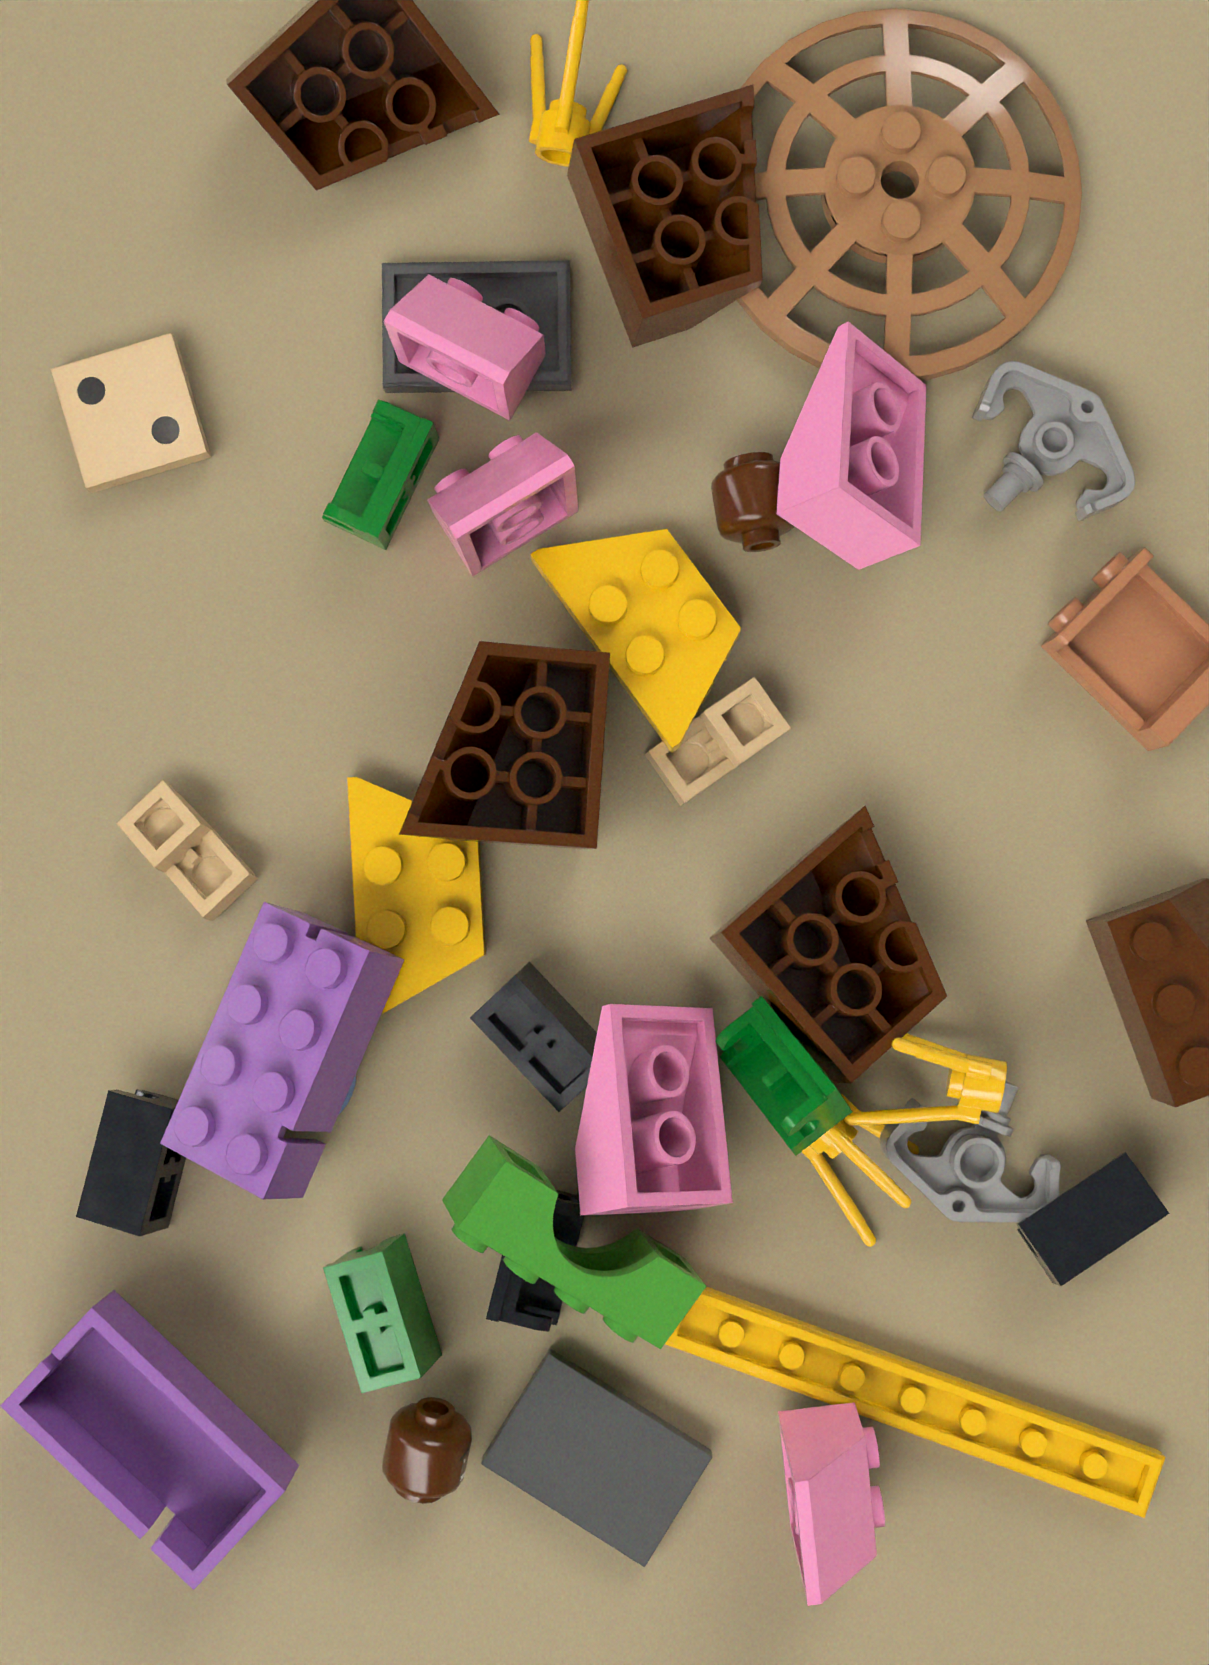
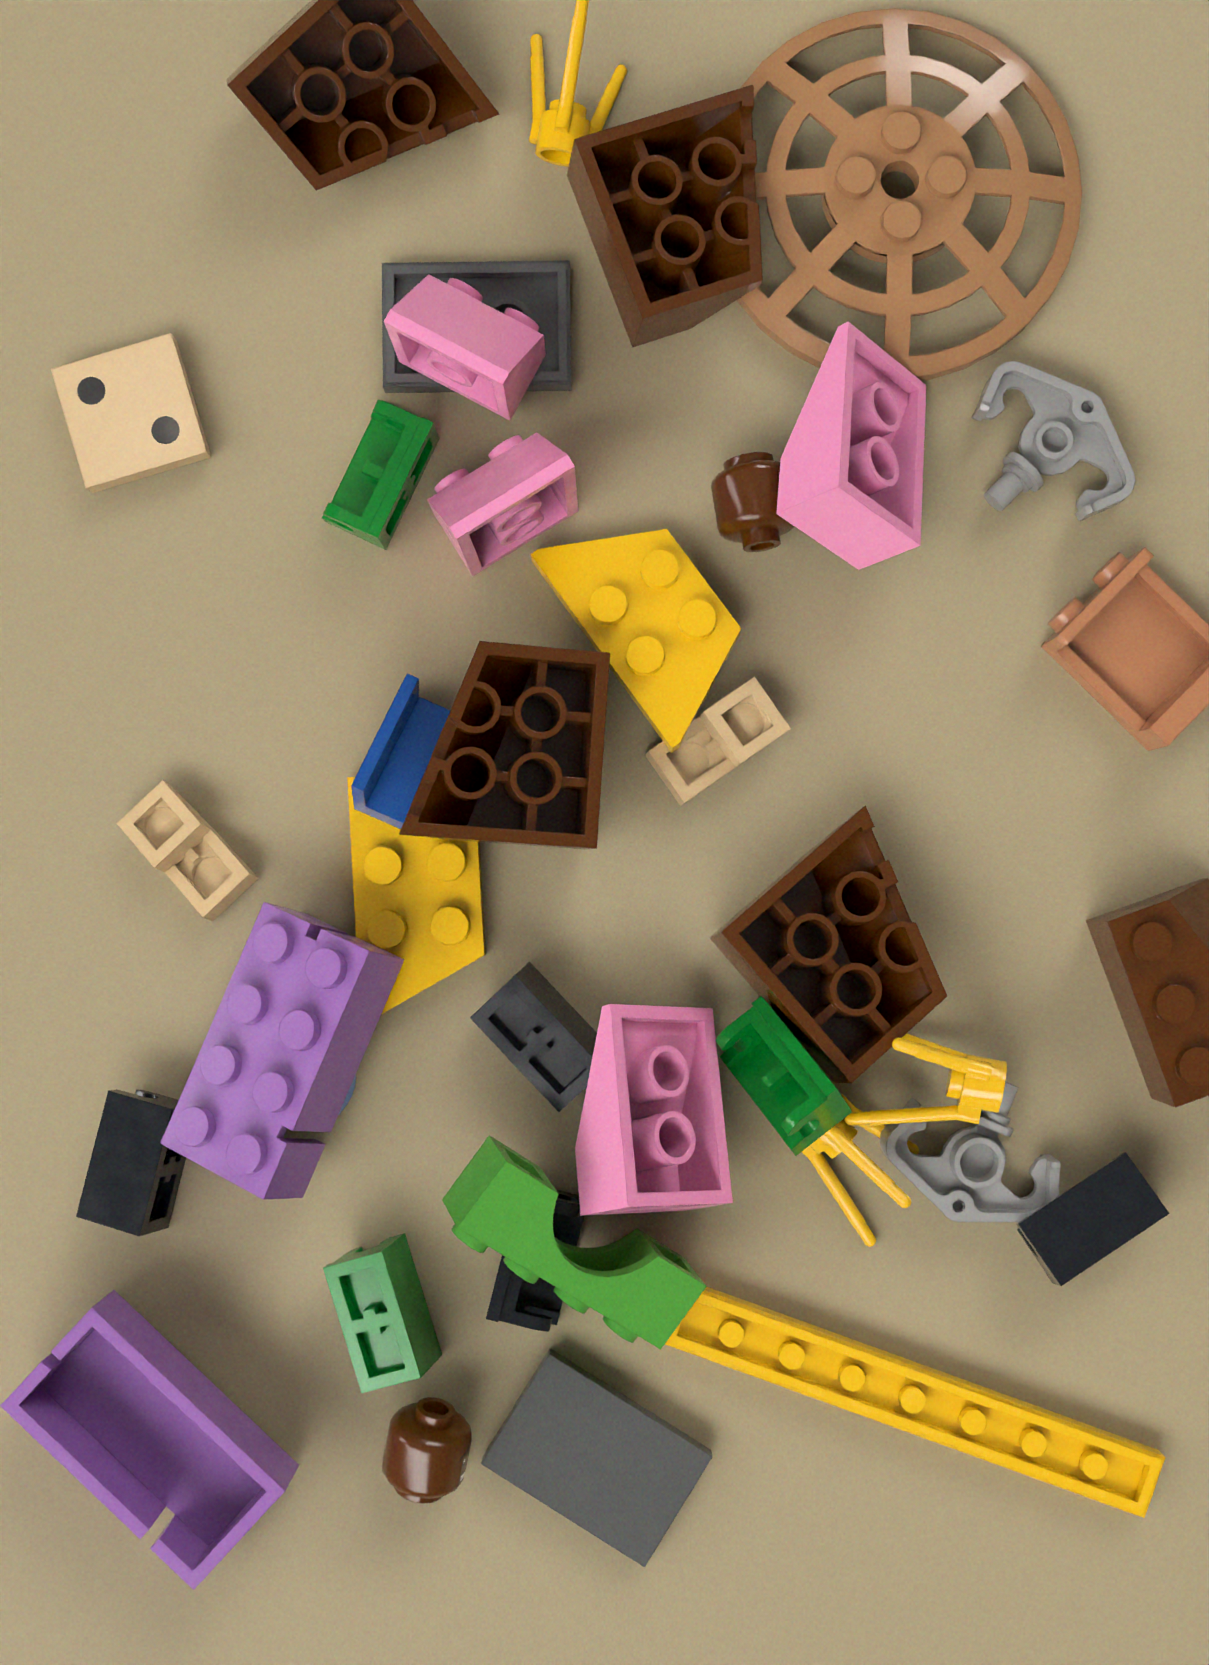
bright pink slope [778,1402,885,1606] -> none
none -> blue panel [351,673,450,829]

